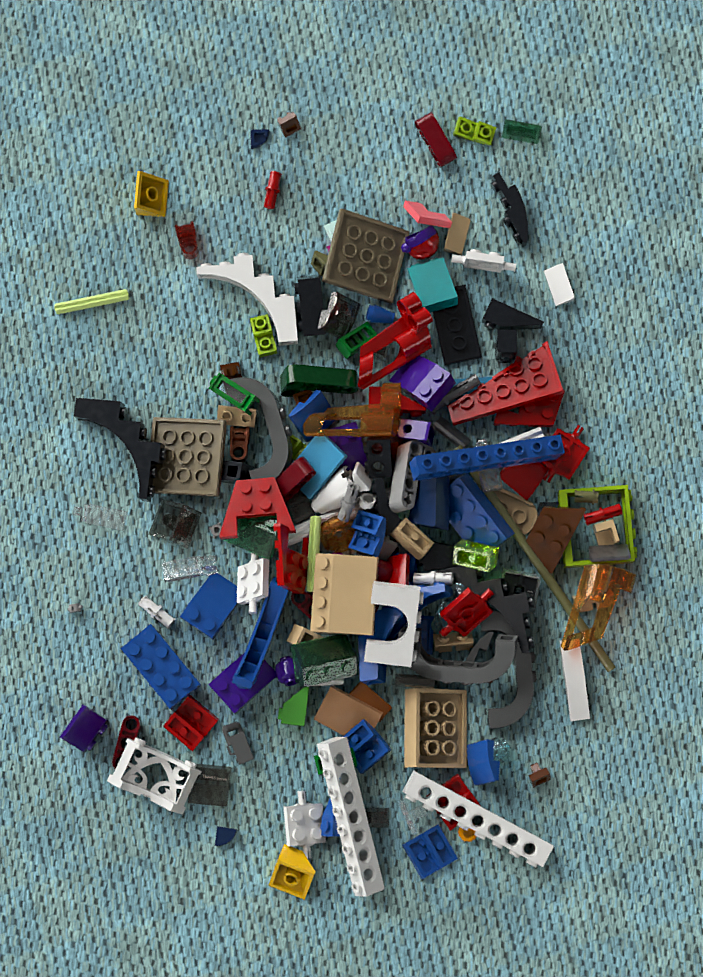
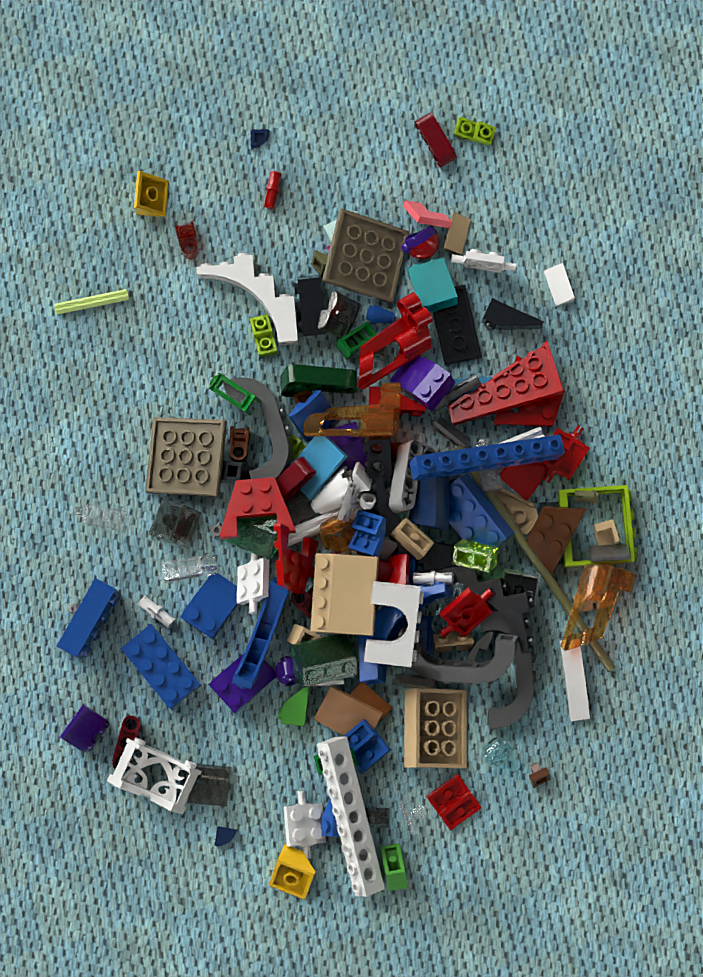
black arch [74,398,167,502] -> none
red slope [163,695,220,751] -> none
tan hinge [217,405,257,428] -> none
reddish brown tile [220,362,242,379] -> none
dark grey piece [222,721,254,765] -> none
reddish brown tile [277,112,301,138] -> none
yellowish green axle [306,516,321,592] -> none
torso [389,419,435,447] -> none
blue slope [402,824,458,880] -> none
white brick [403,770,554,867] -> none
light orange tile [458,823,477,842] -> none
blue slope [467,739,500,786] -> none
black slope [491,172,528,247] -> none
black brick [495,330,517,363] -> none
clear green slope [502,119,542,144] -> none
red axle [583,504,623,526] -> none
none -> blue brick [57,578,120,660]
none -> bright green slope [380,843,408,891]

